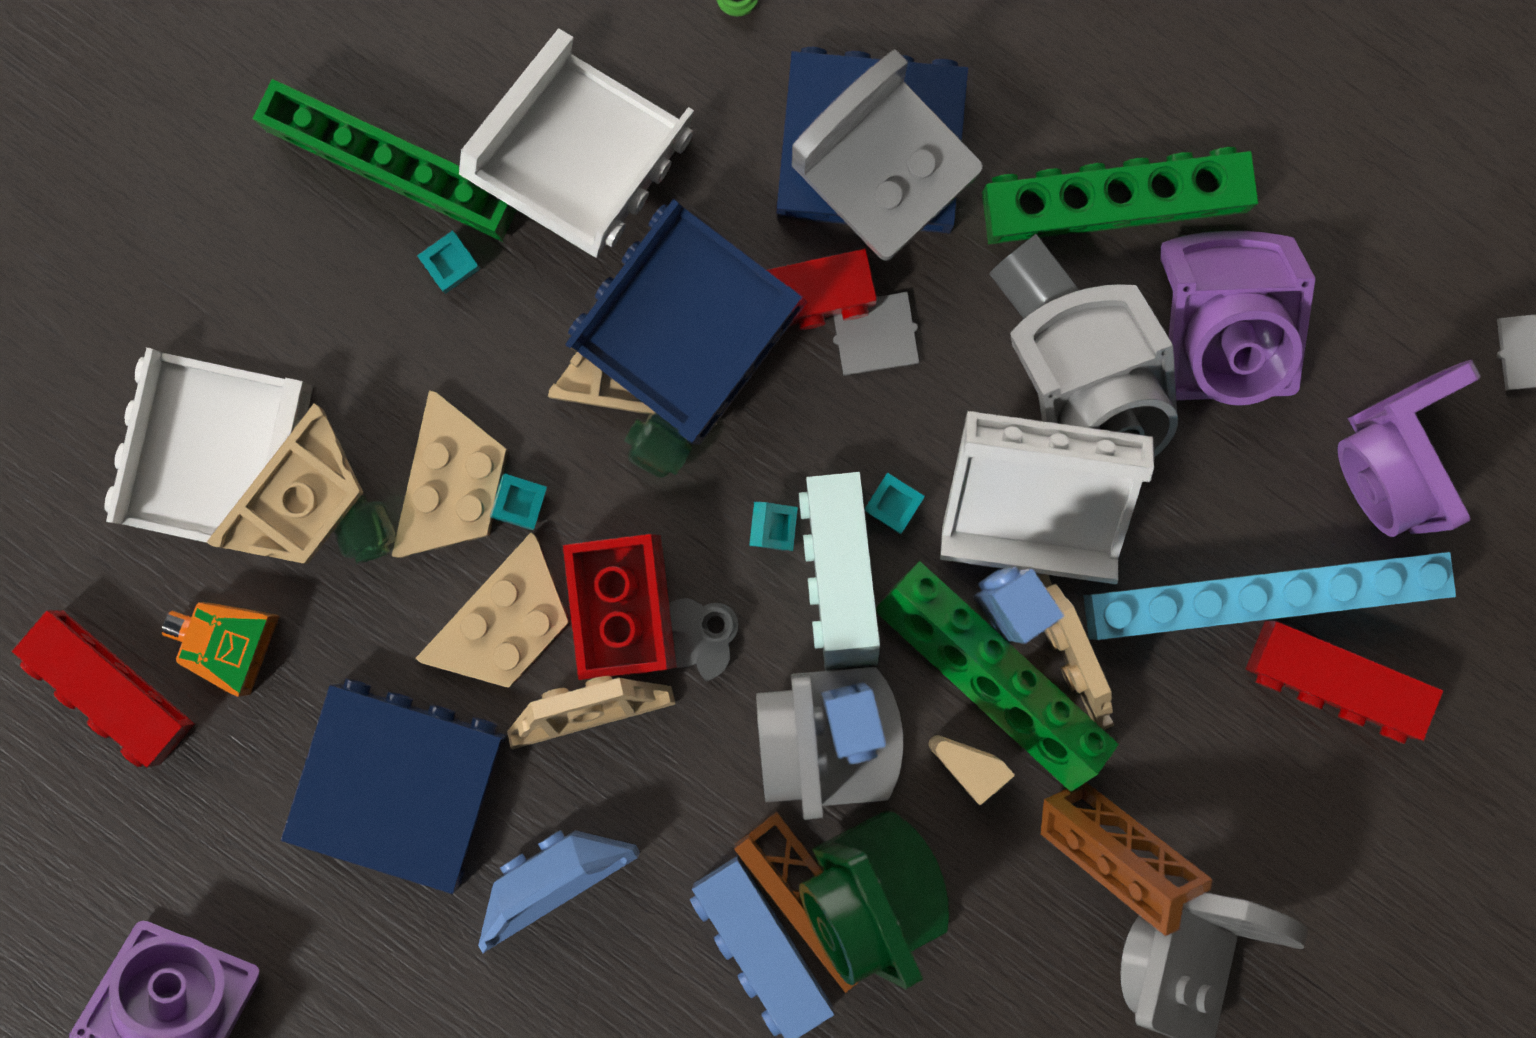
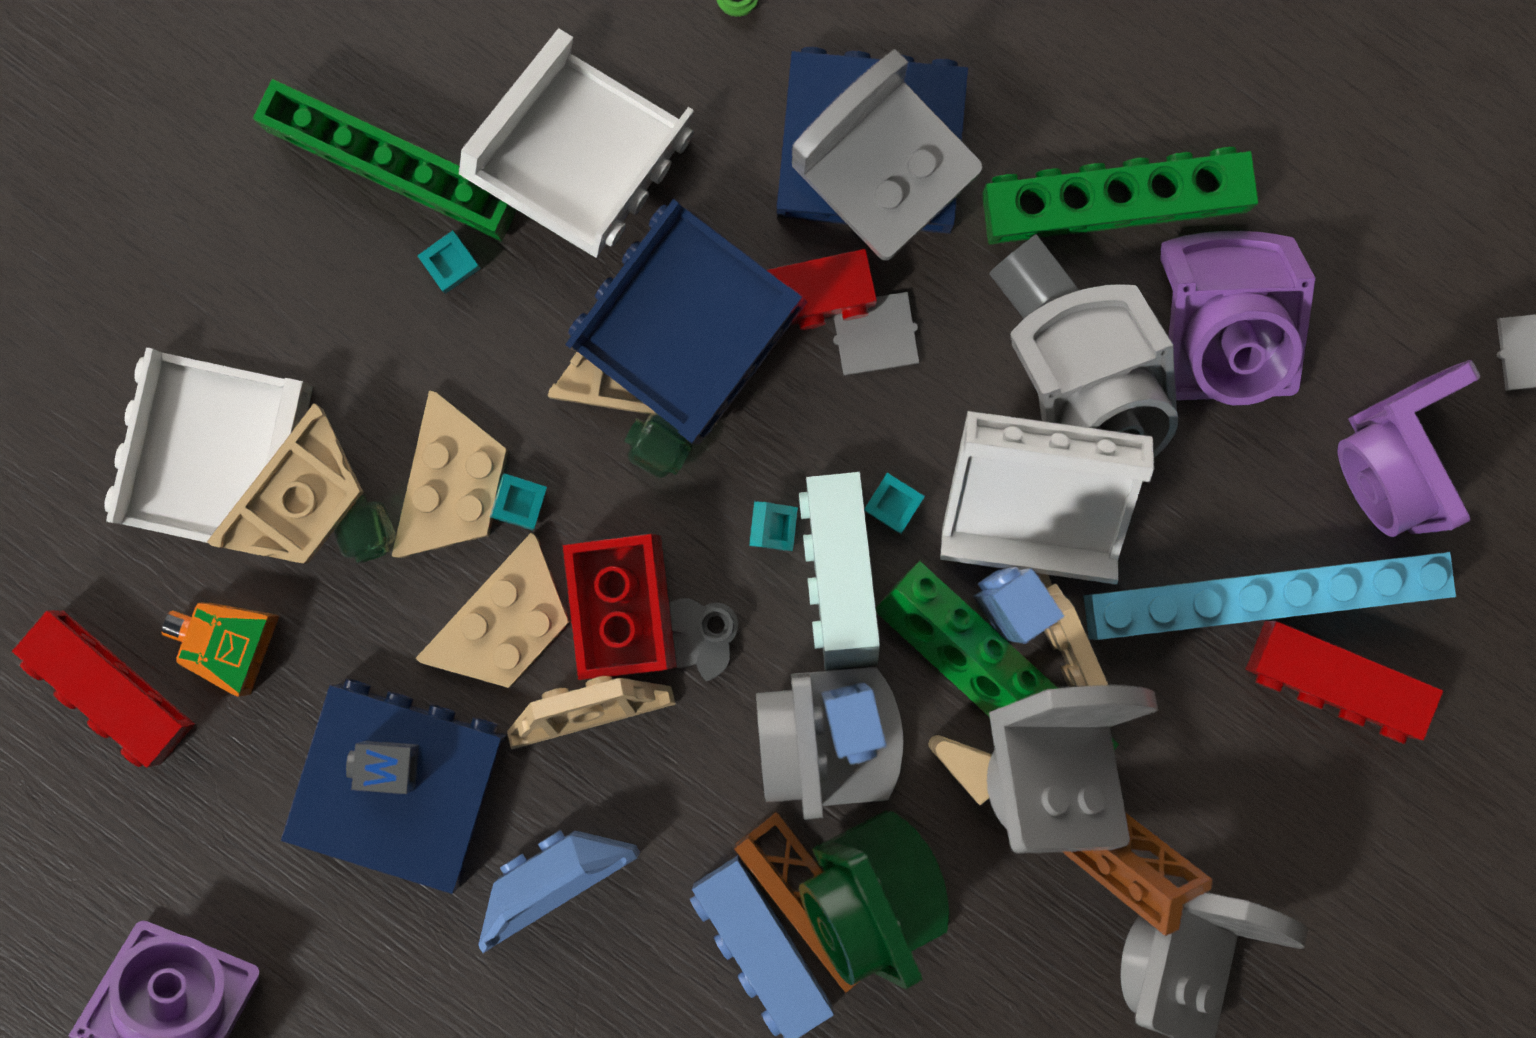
none -> dark grey brick [346,741,419,794]
none -> light grey piece [987,685,1158,853]

